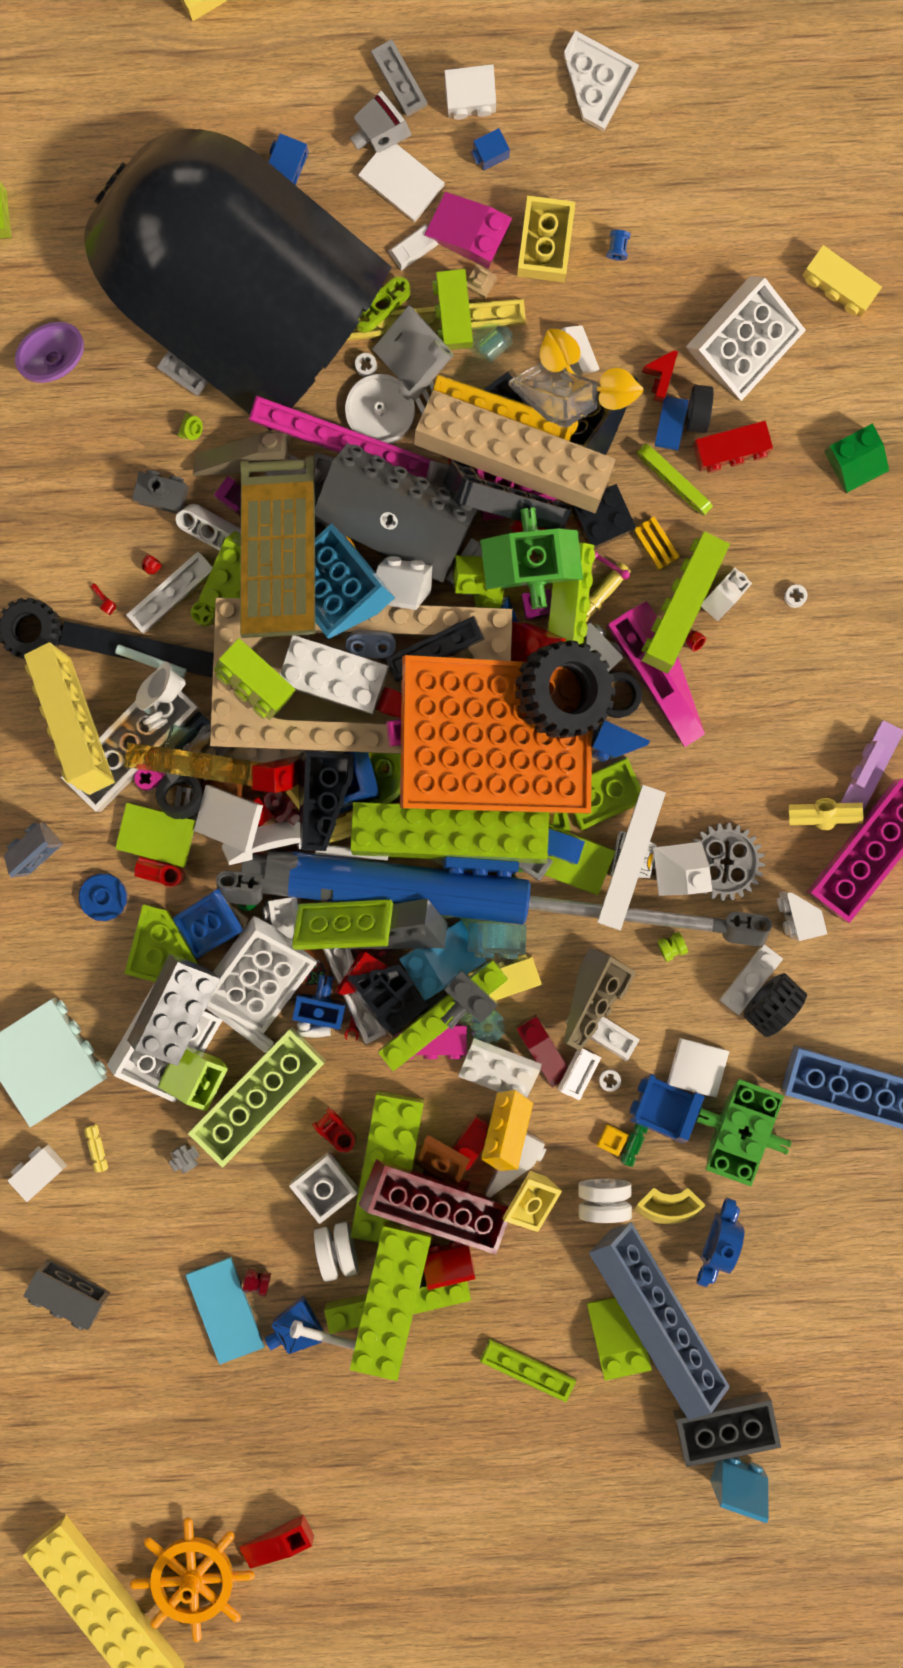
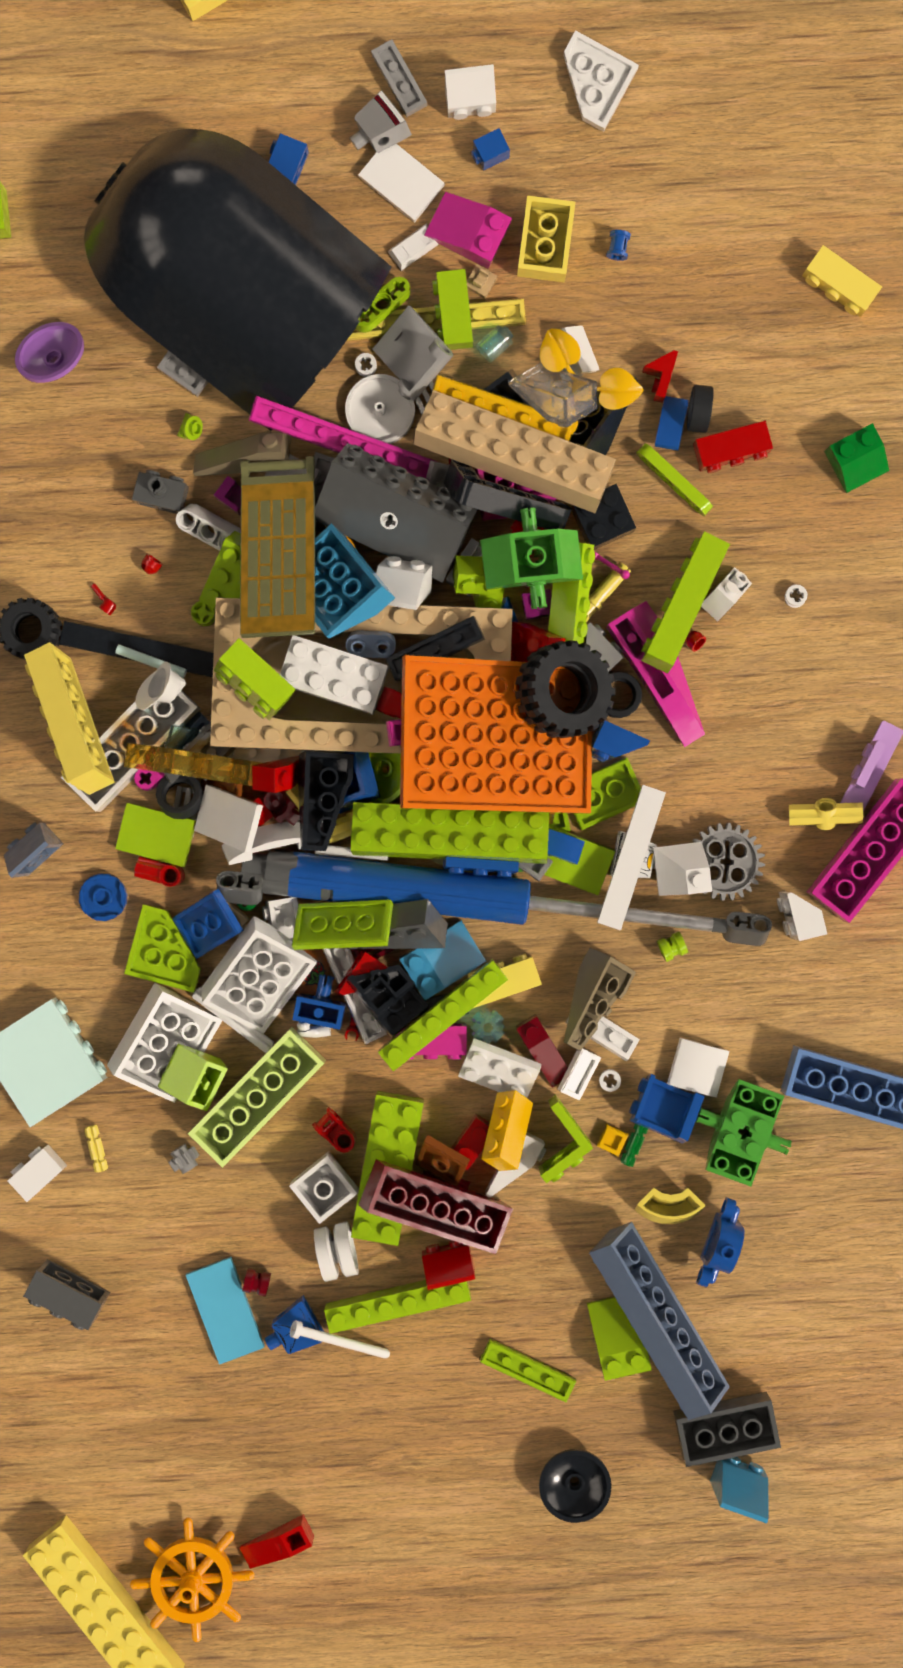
white plate [127,552,213,634] -> none
brick [127,954,220,1066] -> none
white bush [143,711,168,733] -> none
lime brick [350,1220,431,1381] -> none
dark grey brick [440,970,498,1029] -> none
clear light blue brick [468,923,527,959] -> none
light yellow slope [502,1171,562,1232] -> none
white wheel [578,1179,632,1223] -> none
yellow tile [634,517,680,571] -> none
white slope [686,276,806,401] -> none
white plate [719,944,783,1015] -> none
black tyre [743,973,807,1037] -> none
none -> lime bracket [538,1095,593,1183]
none -> black dish [539,1449,612,1523]

